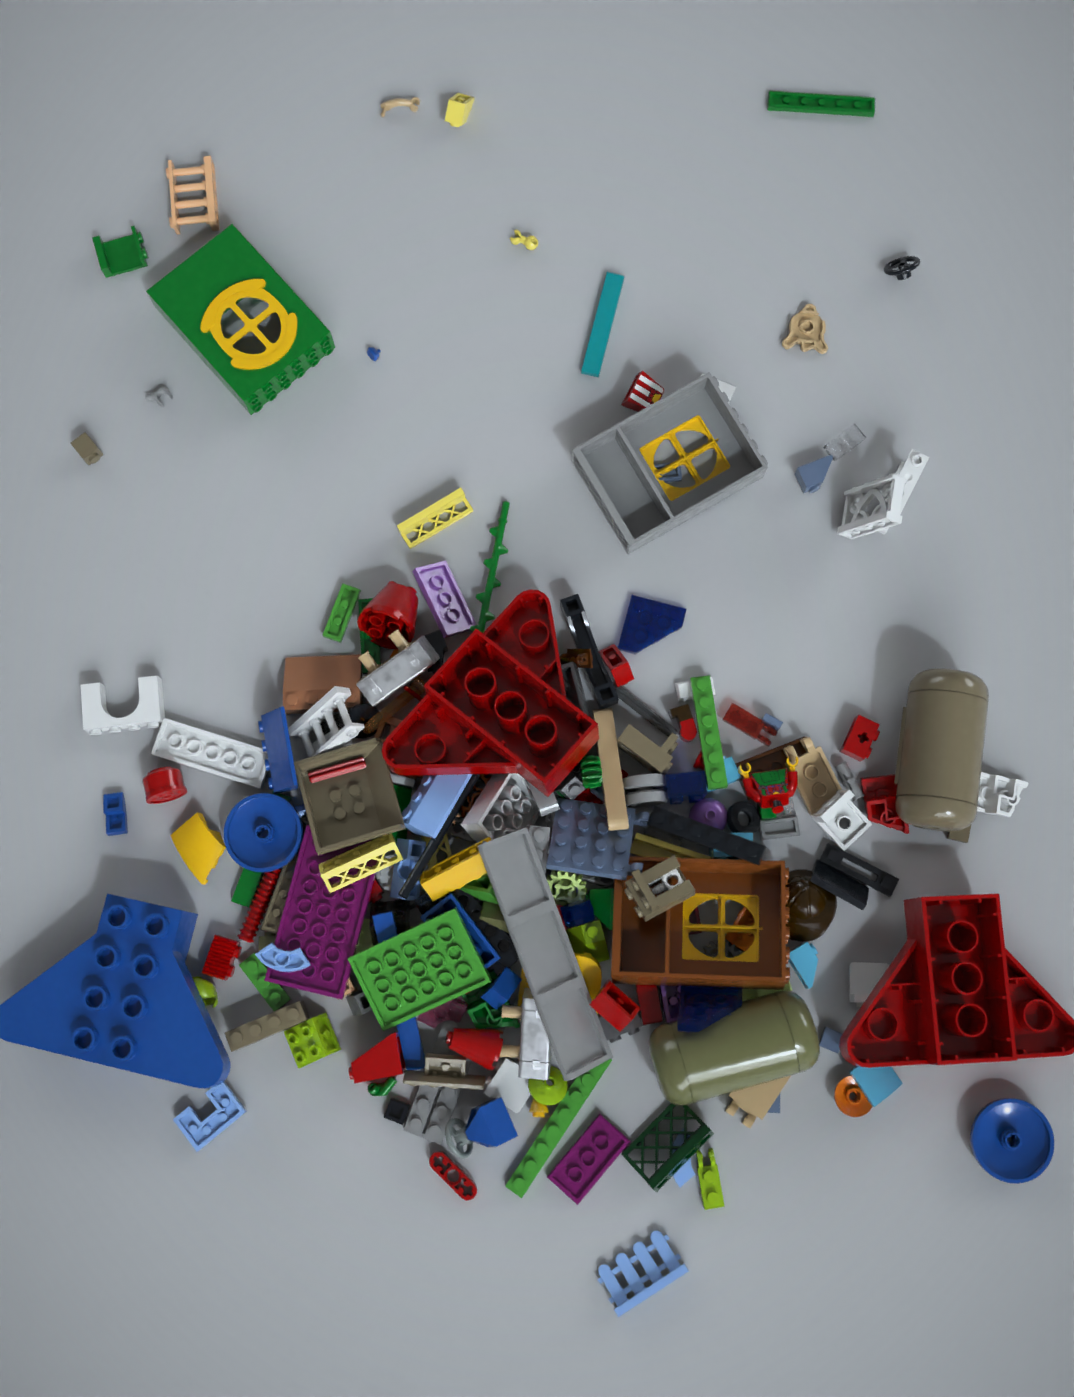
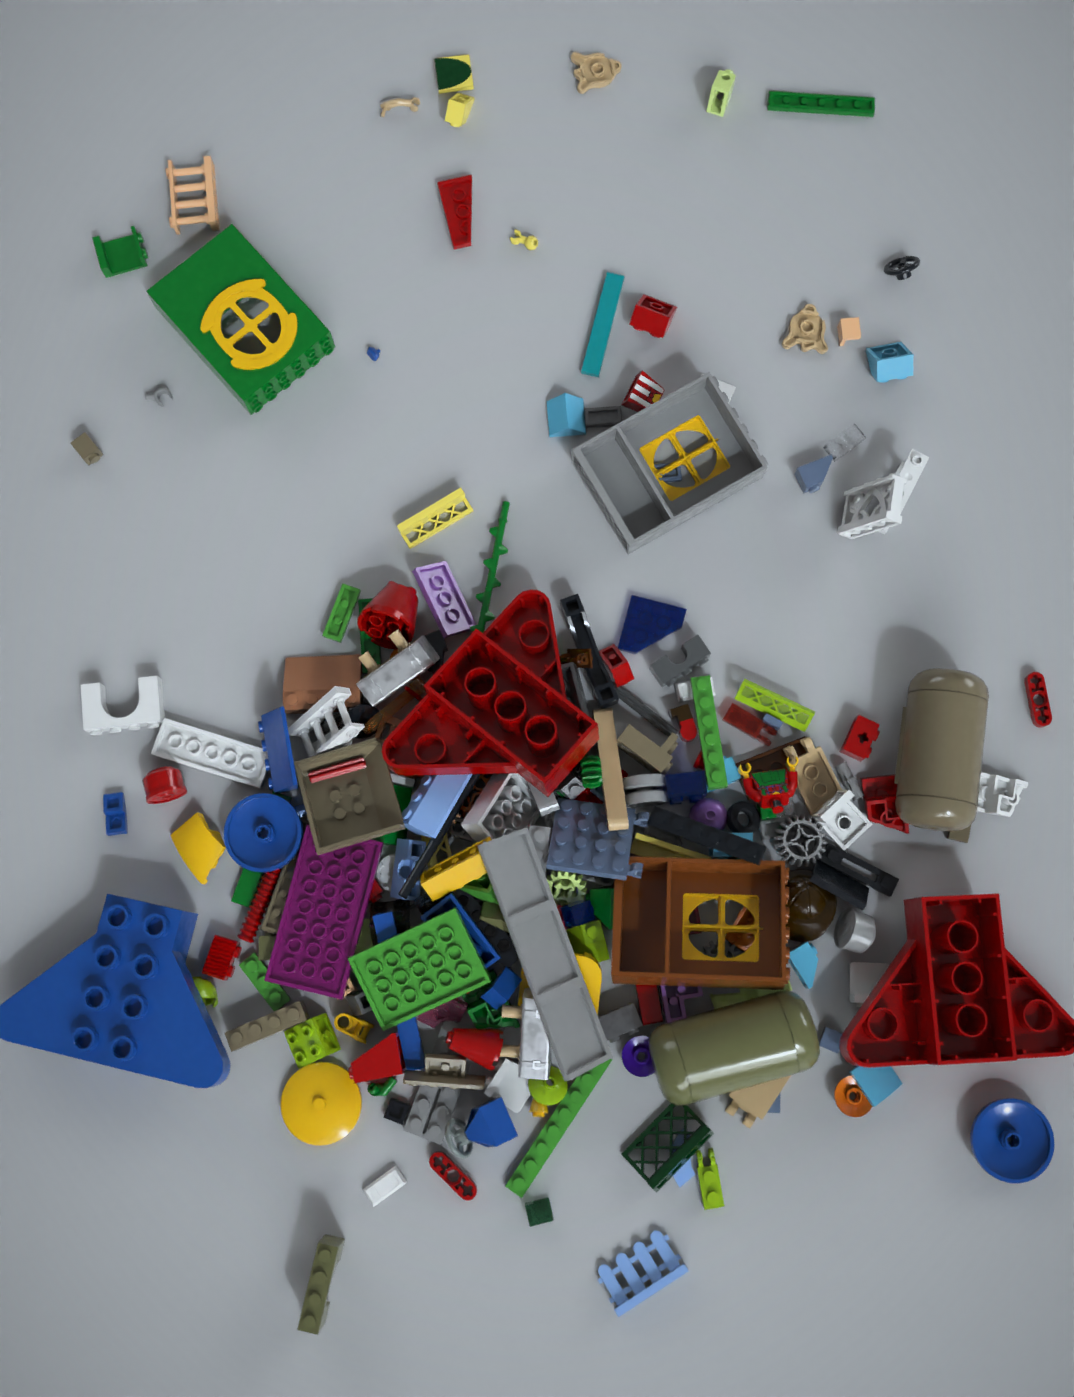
light blue plate [173,1082,247,1152] -> none
light blue tile [255,943,311,972] -> none
light yellow fence [318,833,403,893] -> none
magenta tile [547,1113,630,1205] -> none
red slope [589,979,641,1032] -> none
dark tan brick [624,855,695,922] -> none
clear blue plate [677,986,743,1032] -> none
none -> yellow dish [281,1062,362,1145]
none -> olive arch [297,1234,345,1335]
none -> yellow piece [334,1012,374,1044]
none -> white tile [362,1165,407,1207]
none -> dark green tile [434,54,474,94]
none -> red wing [437,174,472,250]
none -> clear green panel [525,1197,554,1227]
none -> medium azure slope [547,393,586,437]
none -> tan tile [571,52,622,94]
none -> flat silver tile [584,406,622,428]
none -> dark purple dish [622,1036,655,1077]
none -> red slope [629,294,677,338]
none -> dark grey arch [649,635,711,687]
none -> yellowish green torso [706,69,736,117]
none -> lime fence [734,678,815,732]
none -> light grey gear [774,814,827,867]
none -> light grey wheel [834,908,876,954]
none -> light nougat panel [837,317,861,346]
none -> medium azure slope [866,342,913,383]
none -> red beam [1024,672,1052,728]

